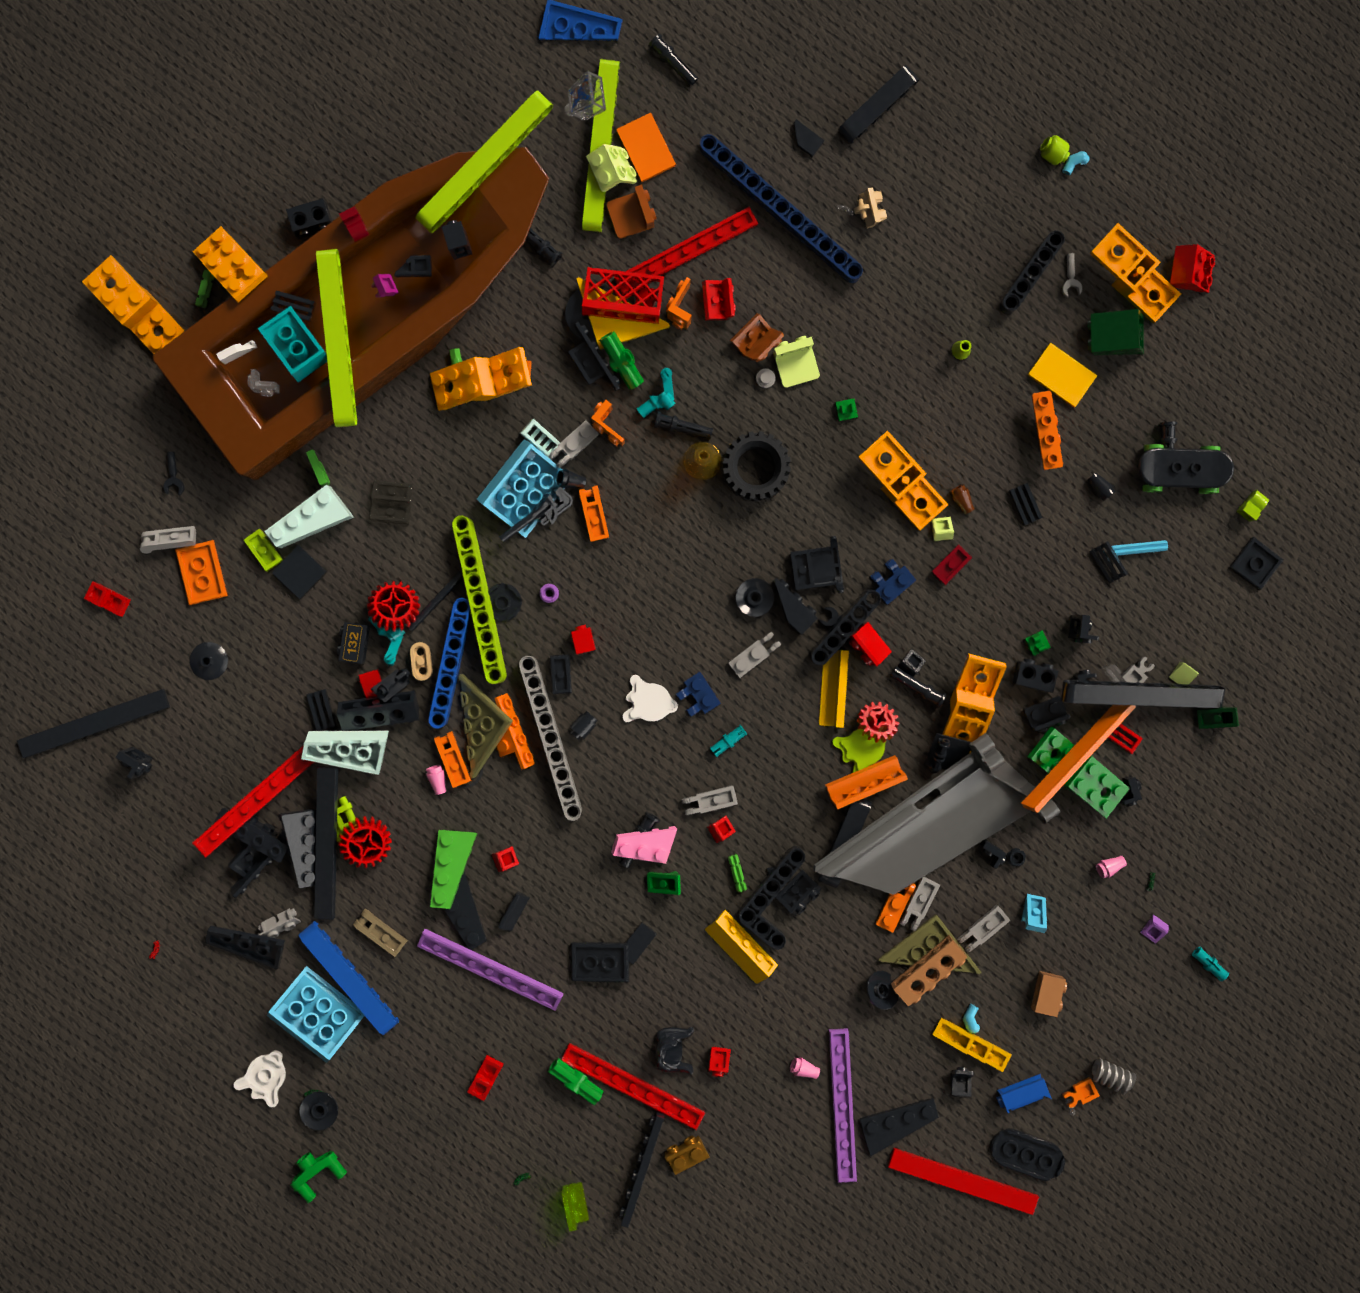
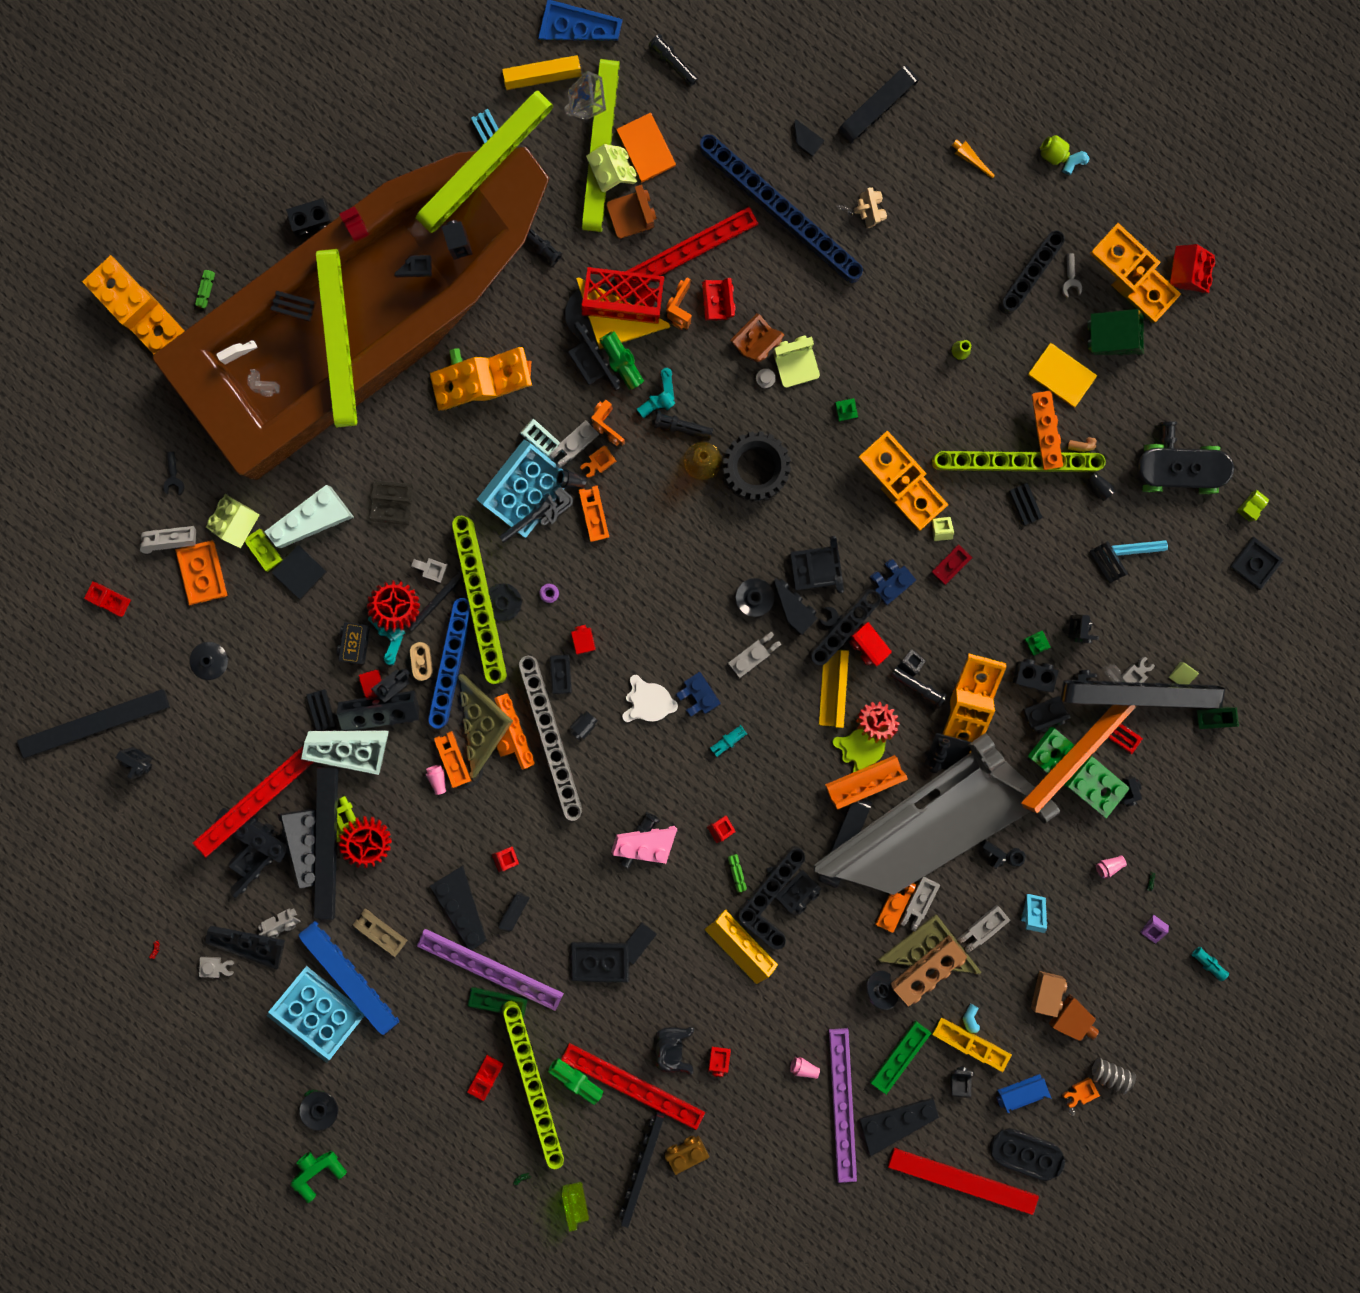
light orange bracket [192,226,268,303] -> none
white tile [233,1050,286,1107] -> none
teal slope [258,306,327,382] -> none
bright green tile [306,450,330,487] -> none
magenta tile [371,274,398,297] -> none
bright green wing [430,830,478,909] -> none
green slope [647,871,681,895] -> none
light grey hinge [682,785,738,815] -> none
reddish brown cone [950,484,975,514] -> none
none -> light grey plate [199,957,234,978]
none -> yellowish green slope [206,494,259,548]
none -> light grey plate [411,558,447,583]
none -> dark green tile [468,987,528,1018]
none -> medium azure tile [471,109,499,143]
none -> yellow panel [502,55,582,90]
none -> lime beam [502,1001,564,1169]
none -> orange plate [580,445,617,478]
none -> green plate [870,1020,931,1095]
none -> lime beam [932,451,1106,472]
none -> light orange piece [951,139,994,178]
none -> dark orange torso [1049,994,1099,1041]
none -> medium nougat arm [1068,437,1097,452]

